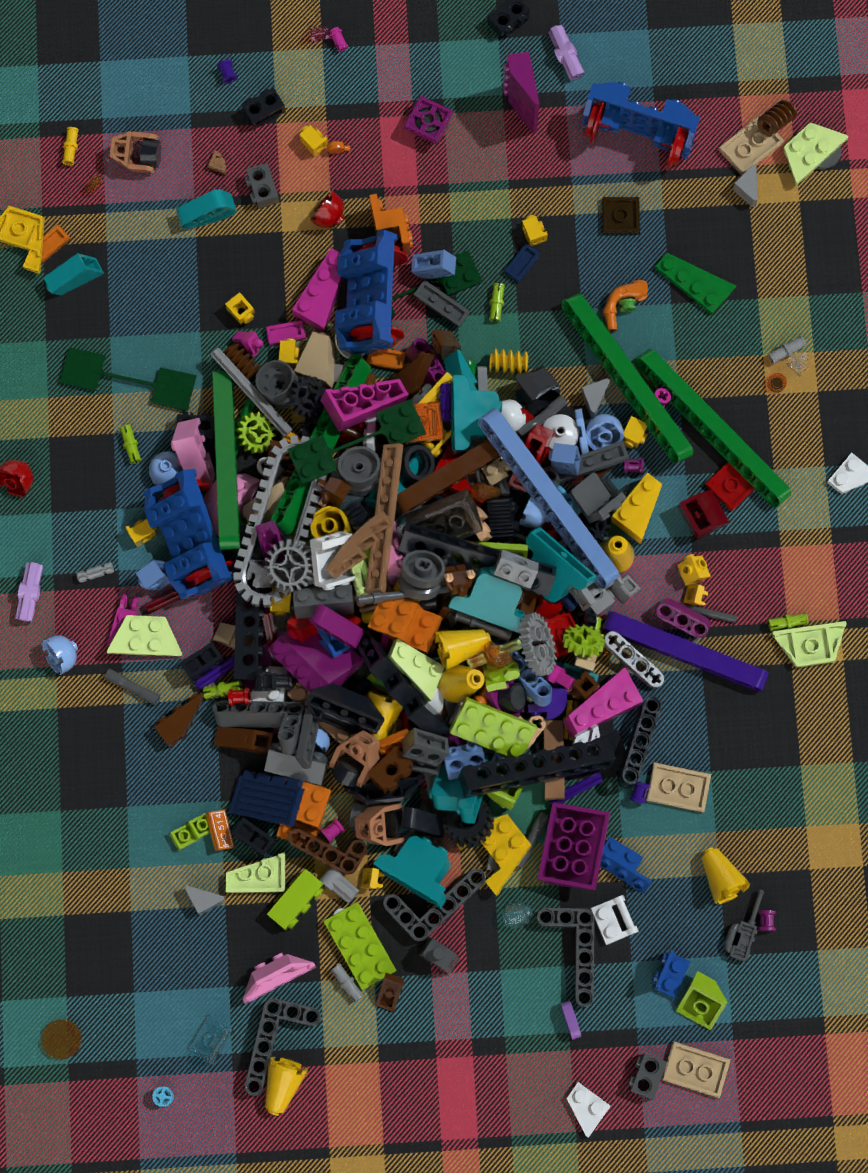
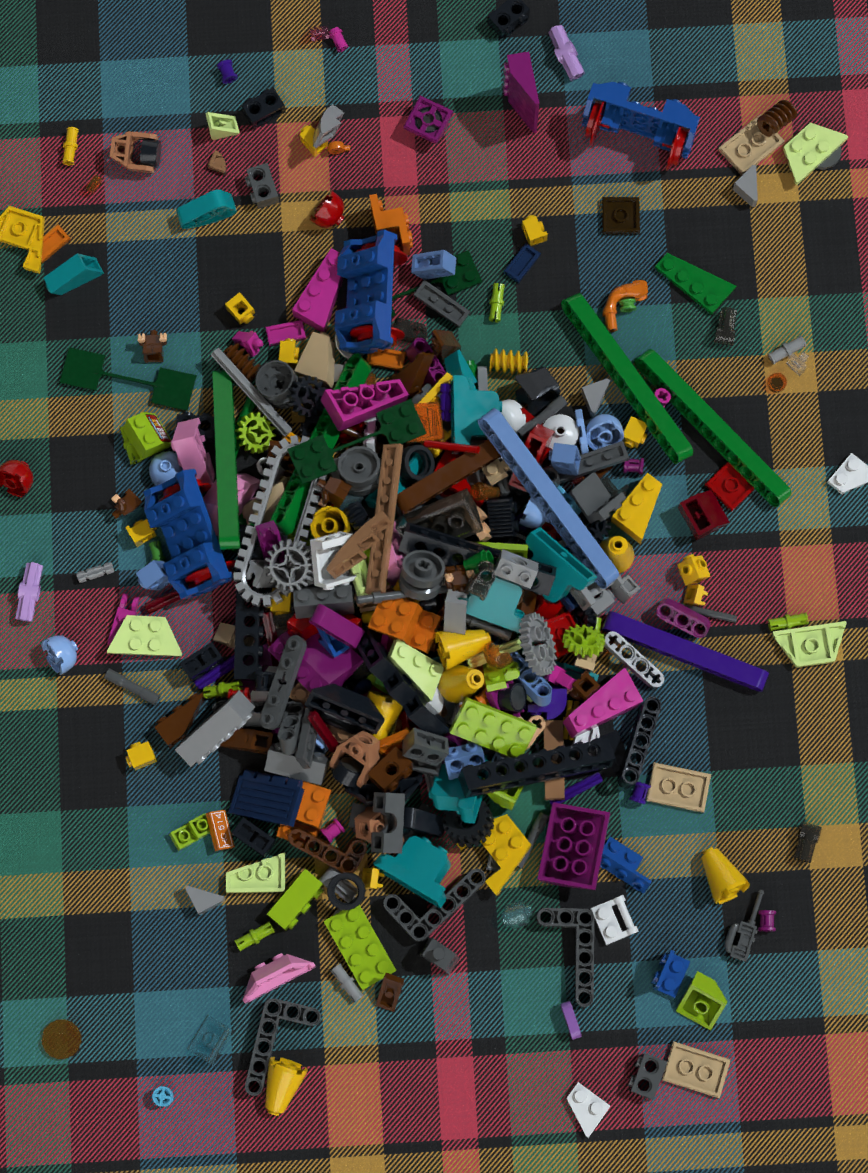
none -> reddish brown piece [111,489,142,519]
none -> lime slope [123,412,171,460]
none -> yellow brick [125,741,157,770]
none -> reddish brown piece [138,330,167,363]
none -> bright green pin [149,541,166,562]
none -> light grey brick [175,690,255,767]
none -> yellowish green slope [206,112,239,140]
none -> lime pin [234,922,275,951]
none -> dark grey piece [260,635,307,730]
none -> dark red axle [307,711,339,753]
none -> light grey slope [313,104,344,148]
none -> black tyre [327,872,366,910]
none -> dark grey arch [371,792,405,854]
none -> clear smoke piece [393,318,428,343]
none -> red bar [424,440,480,454]
none -> light grey hinge [444,589,467,635]
none -> green cone [463,550,494,571]
none -> clear smoke piece [464,560,496,601]
none -> clear smoke piece [714,307,737,346]
none -> clear smoke piece [794,821,822,863]

